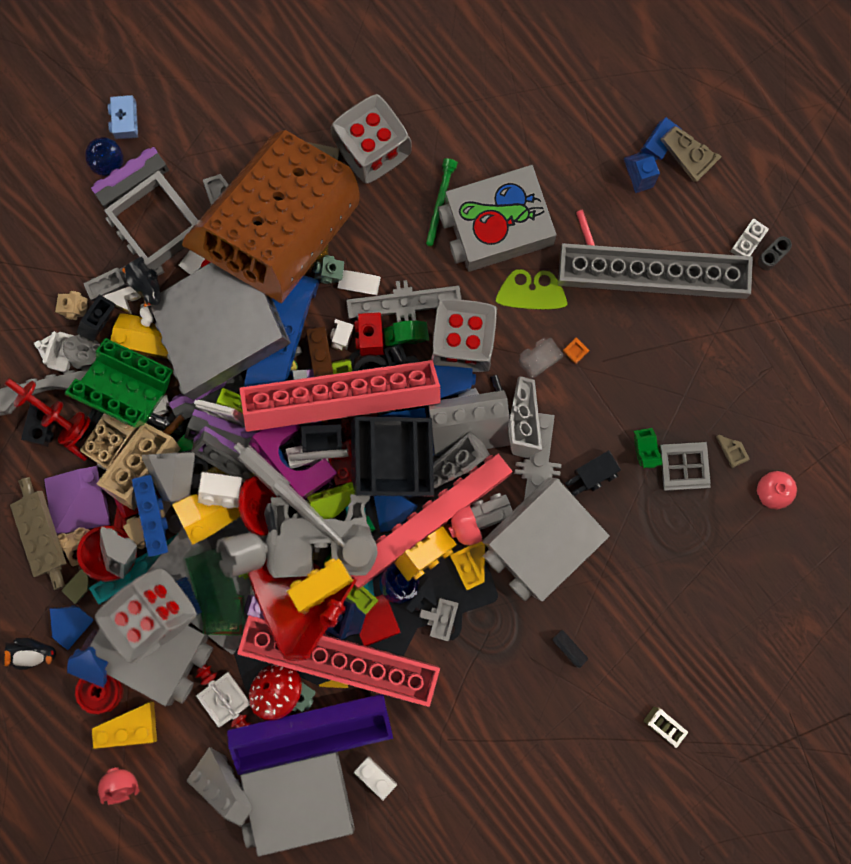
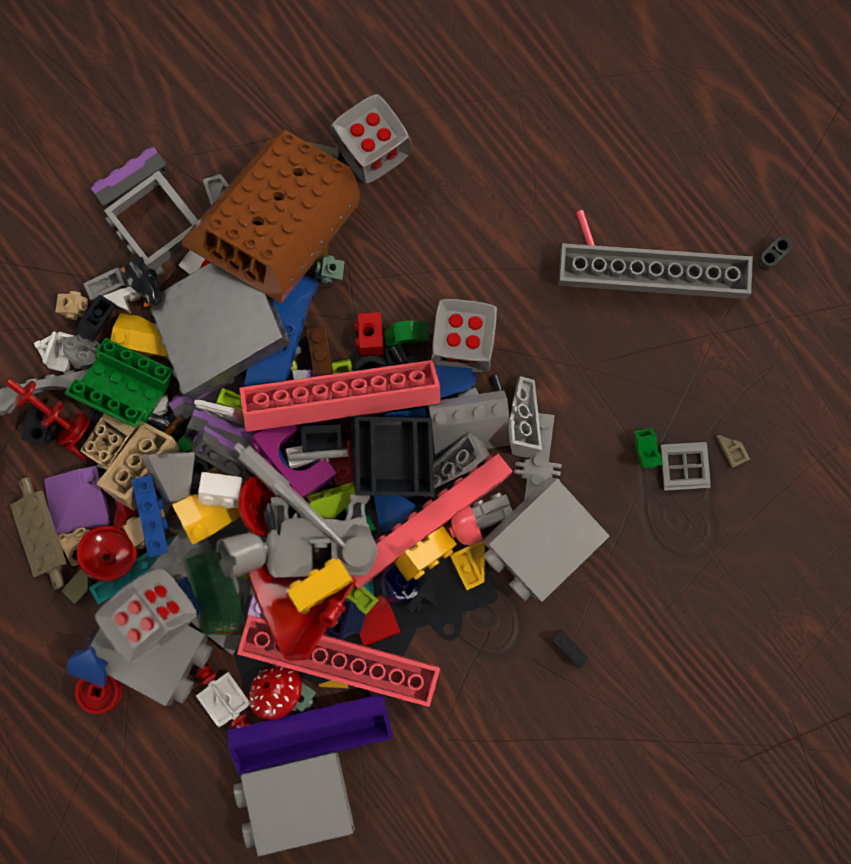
animal [5,638,56,670] -> none
blue slope [50,605,94,650] -> none
clear blue cylinder [85,137,124,176] -> none
yellow wedge [92,702,157,749] -> none
coral cylinder [98,768,140,805] -> none
light grey slope [100,527,137,579] -> none
light blue brick [108,95,138,139] -> none
white arm [140,303,154,327] -> none
light grey wedge [187,747,253,826] -> none
white brick [330,319,354,351] -> none
white slope [337,270,381,295] -> none
light grey hinge [347,280,461,322] -> none
white brick [354,756,397,800] -> none
light grey hinge [419,598,459,641] -> none
green piece [426,158,458,246] -> none
light grey brick [438,165,557,272] -> none
lime piece [496,269,568,309] -> none
clear brick [518,337,564,379] -> none
orange tile [562,338,590,365] -> none
black hinge [565,450,621,497] -> none
blue slope [624,152,660,193] -> none
blue hinge [640,117,682,161] -> none
slope [643,707,688,748] -> none
dark tan wing [660,126,722,182] -> none
white slope [730,218,769,256] -> none
coral cylinder [757,471,797,510] -> none

